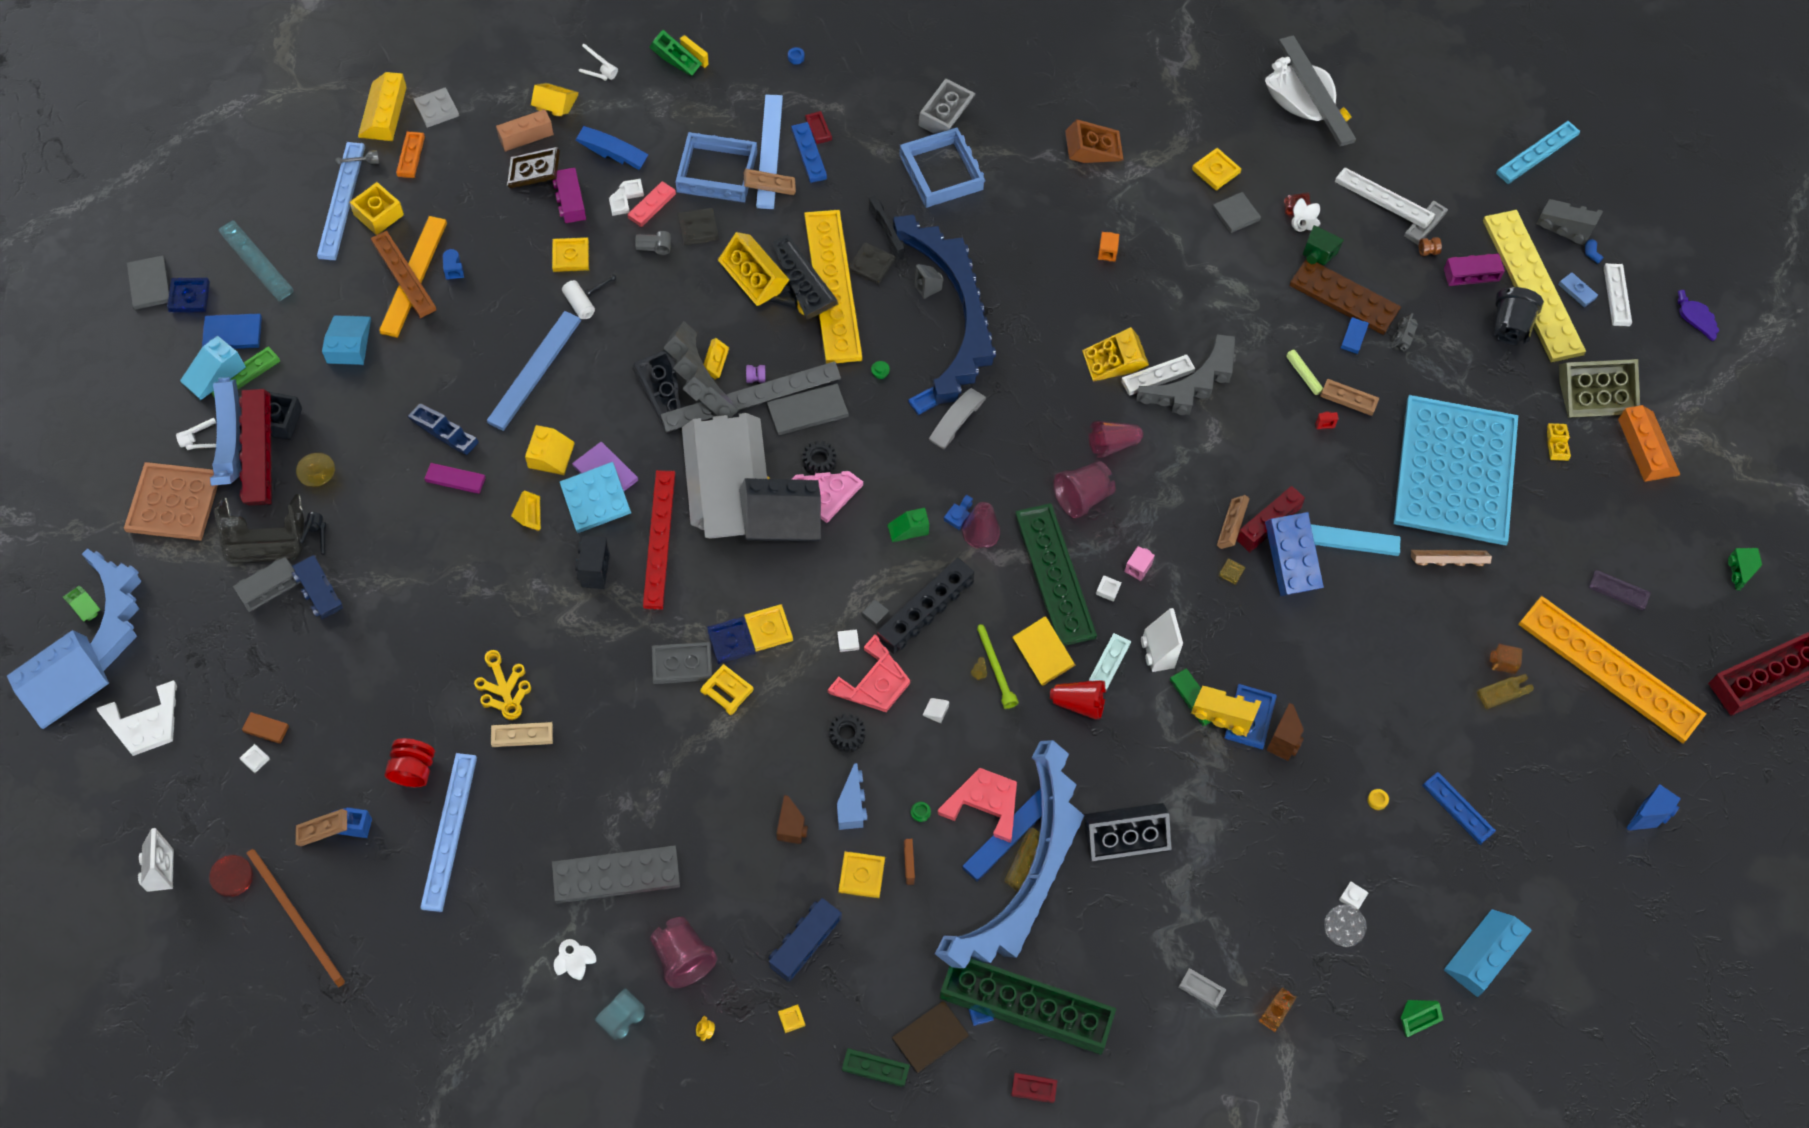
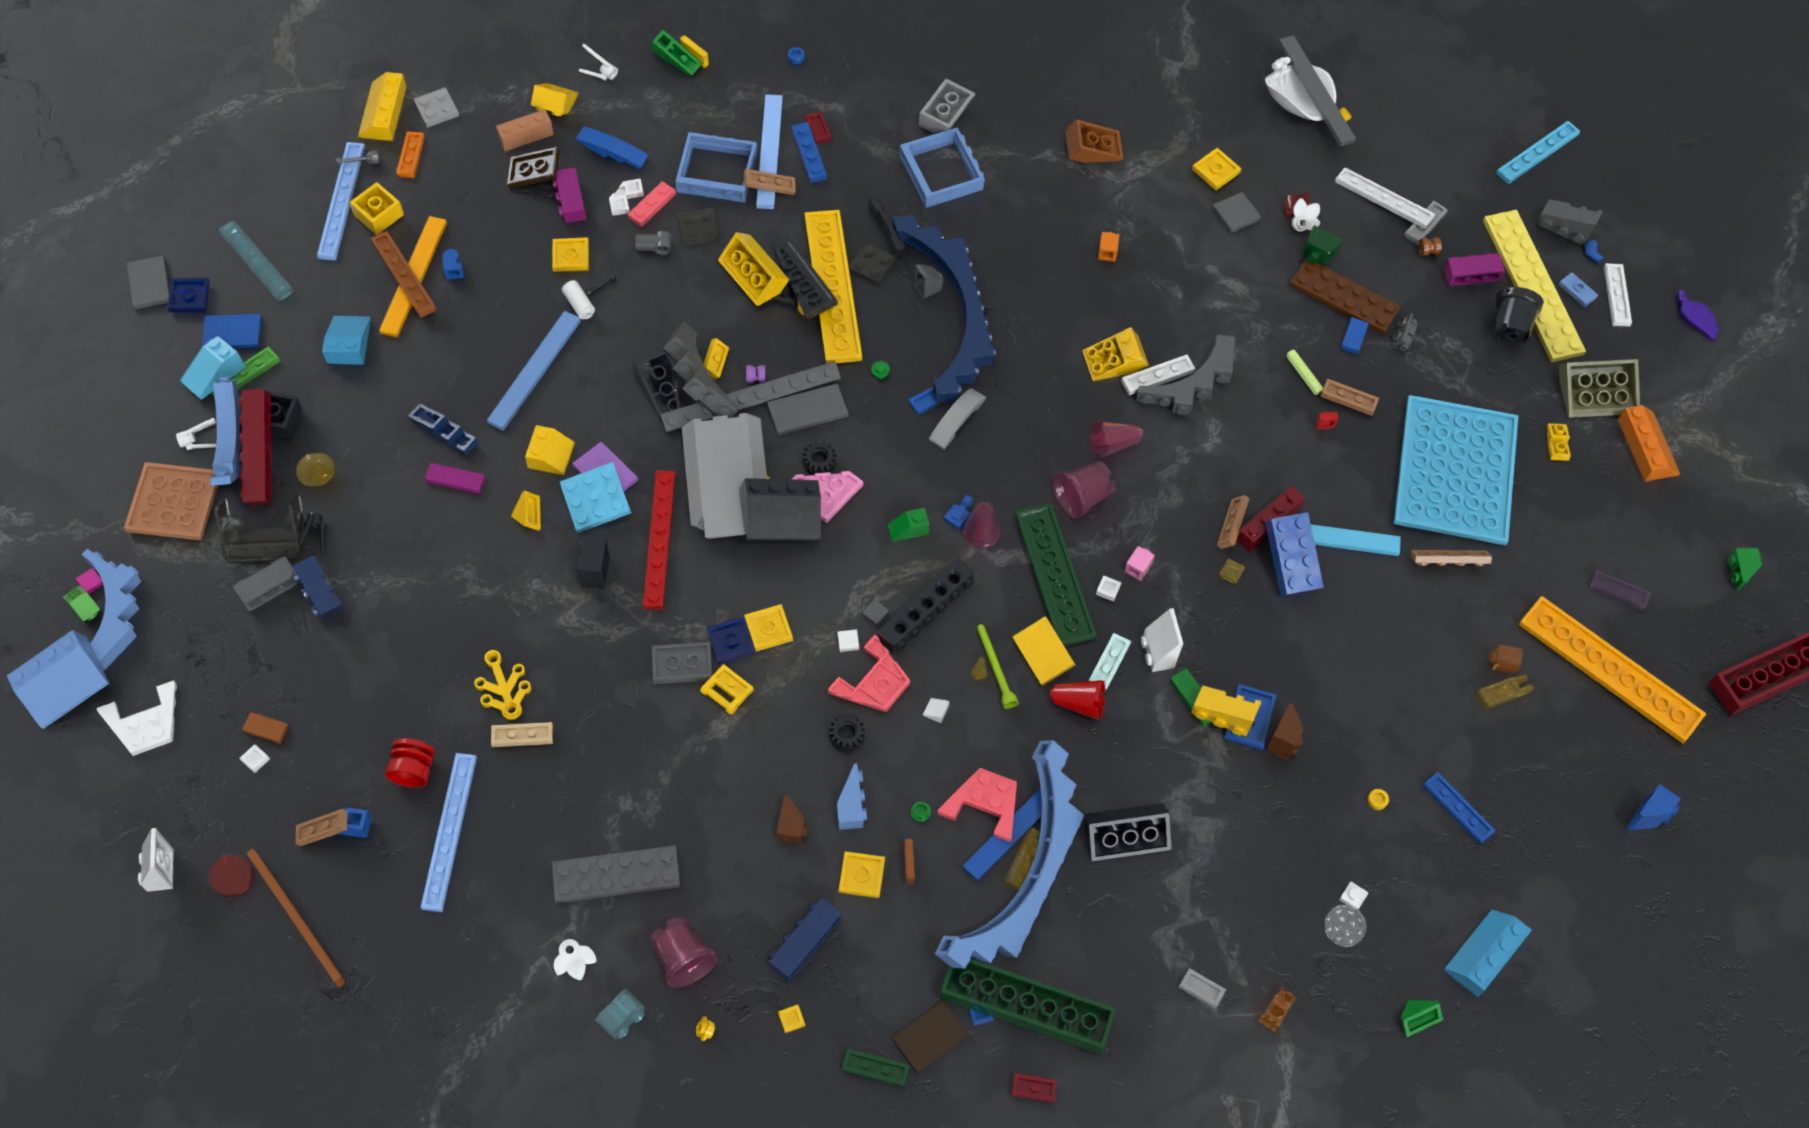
none -> dark pink tile [75,568,103,594]

